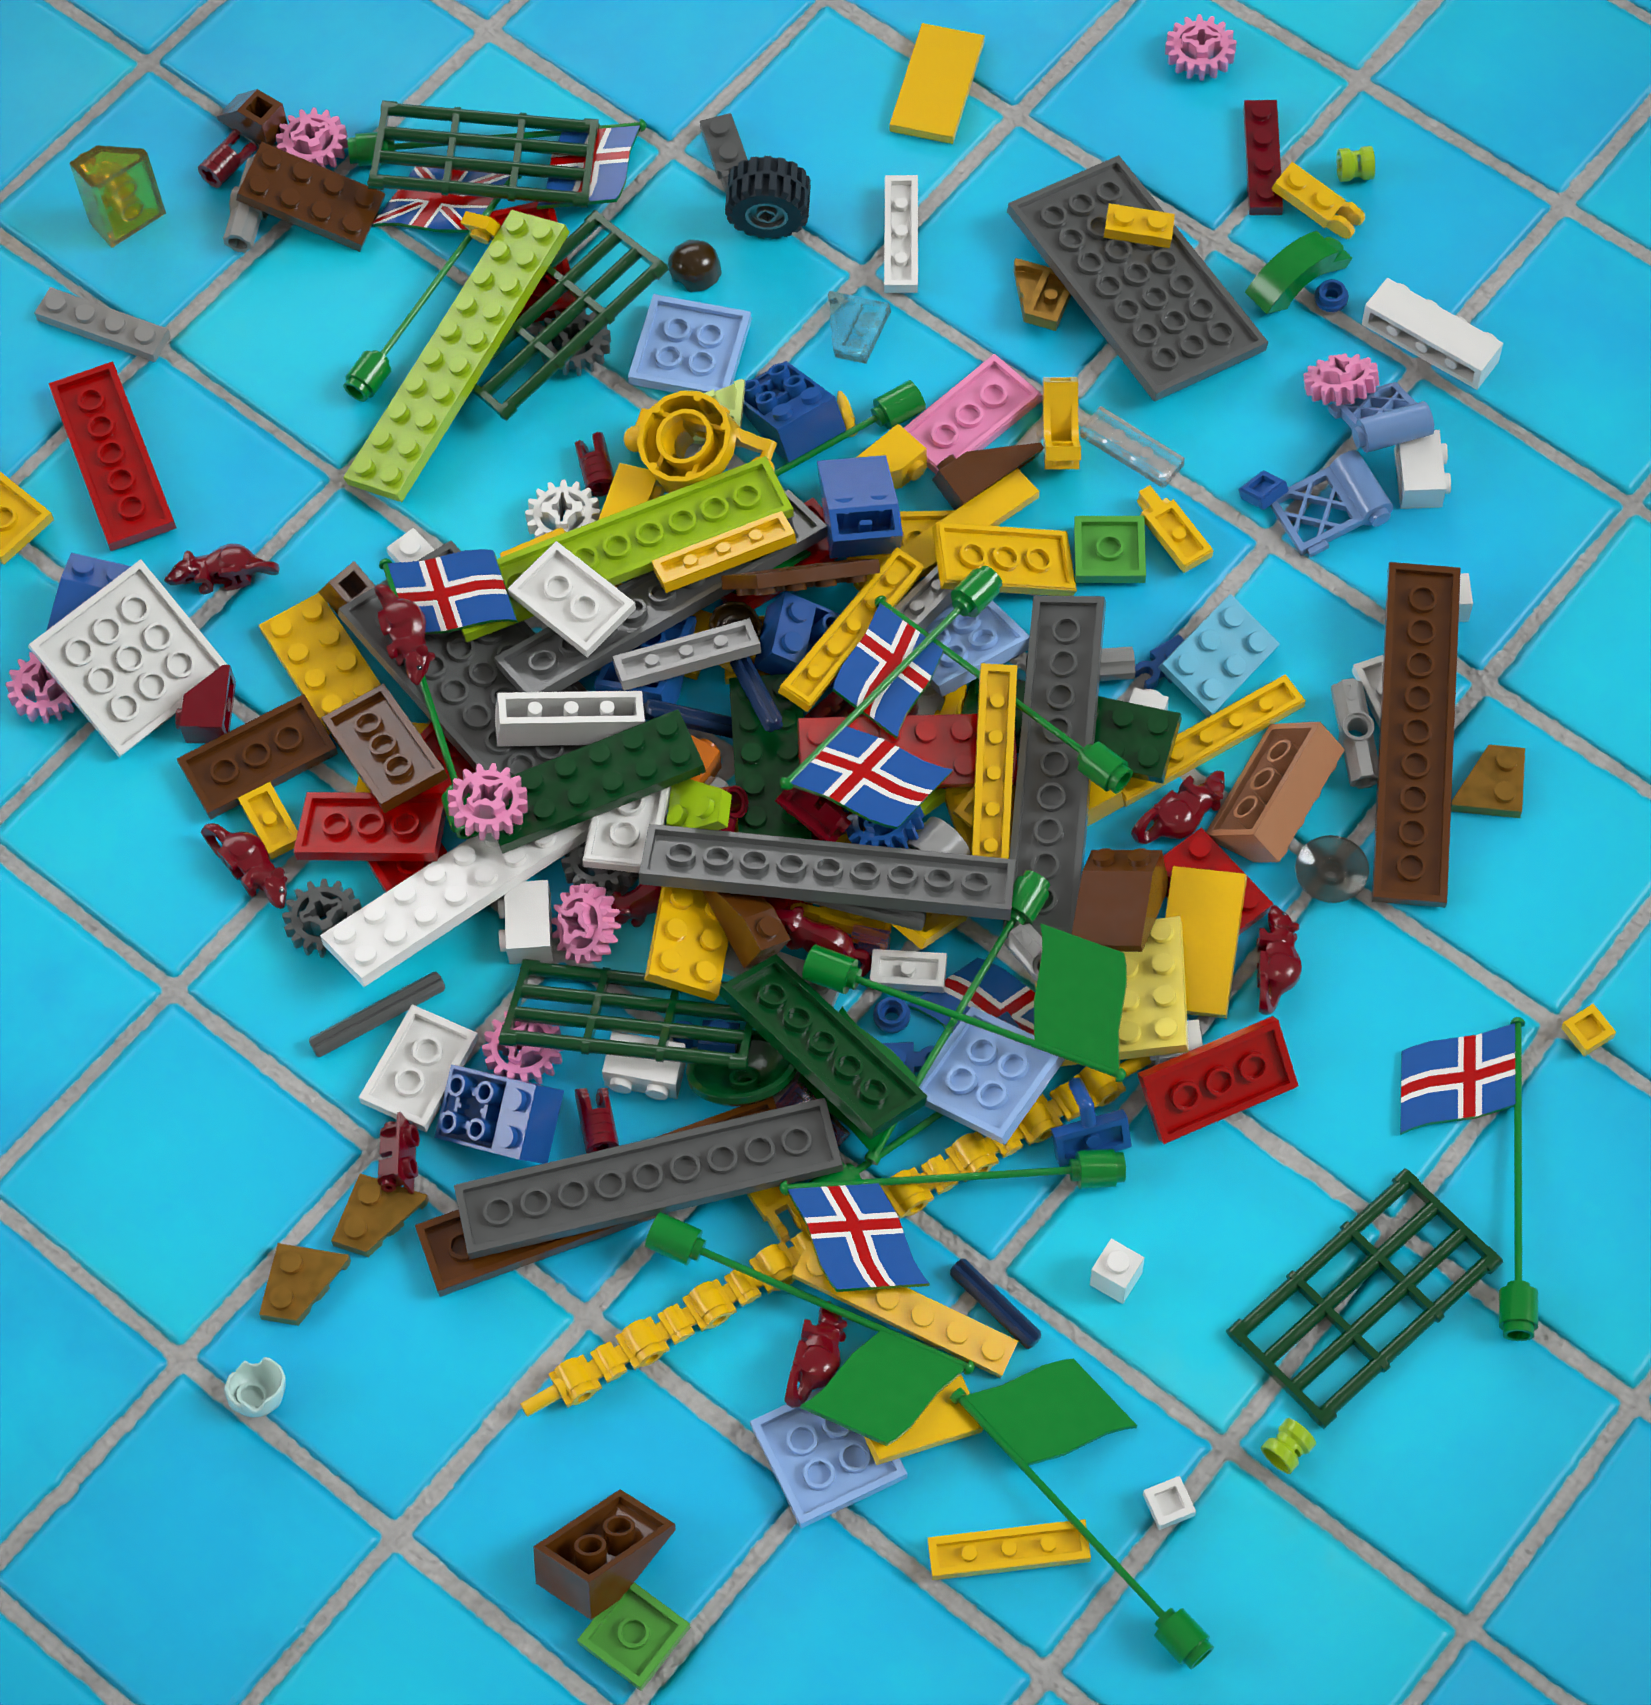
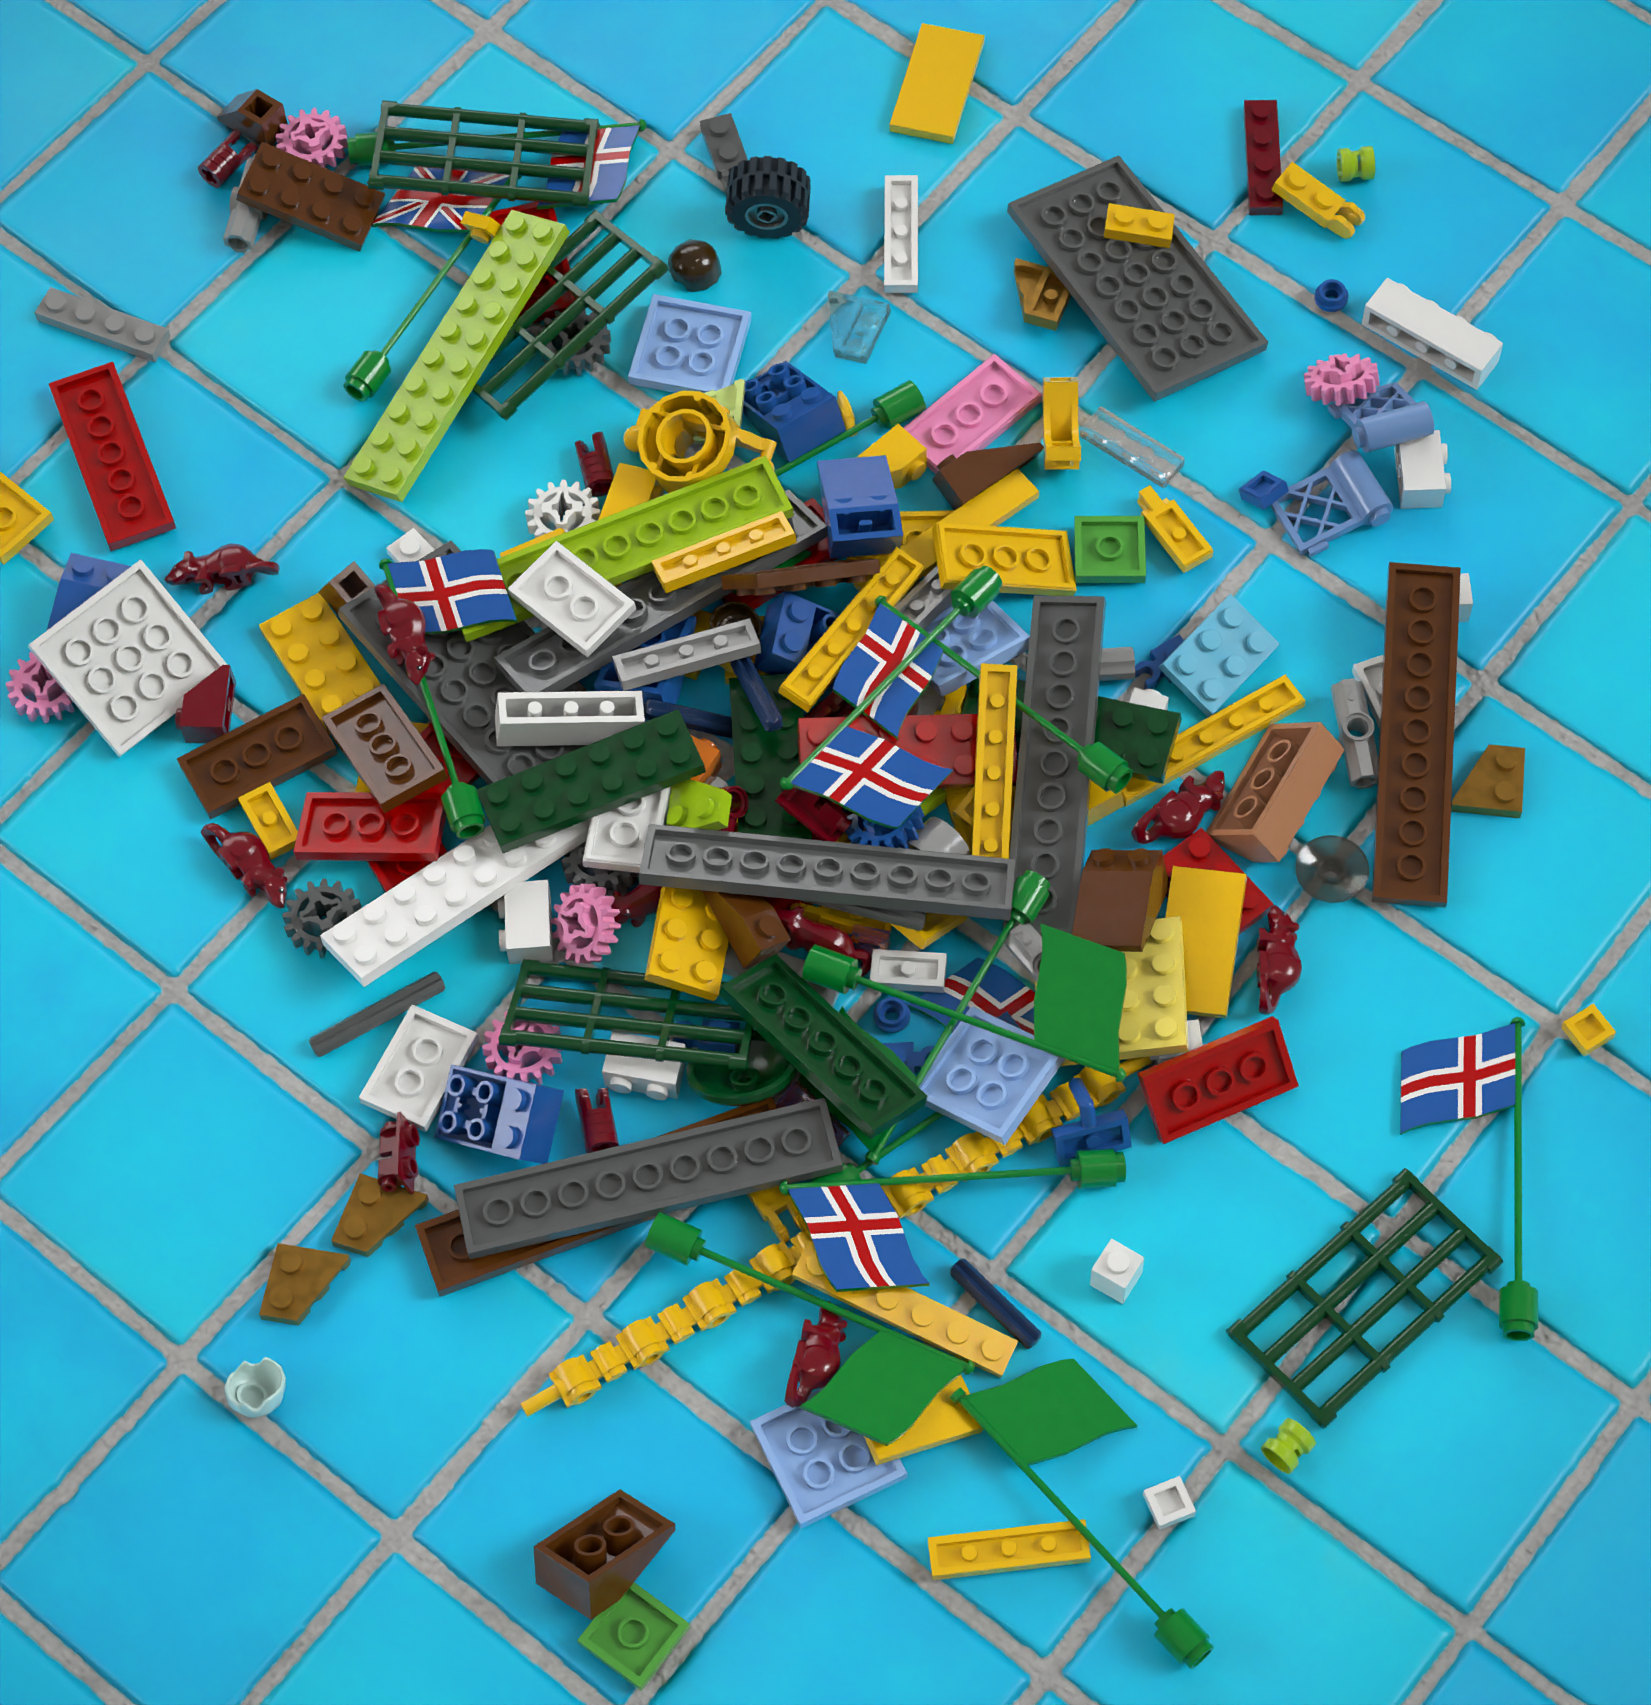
clear yellow slope [69,145,166,248] -> none
bright pink gear [448,763,528,840] -> none
bright pink gear [1165,14,1237,81] -> none
green arch [1245,231,1352,314] -> none

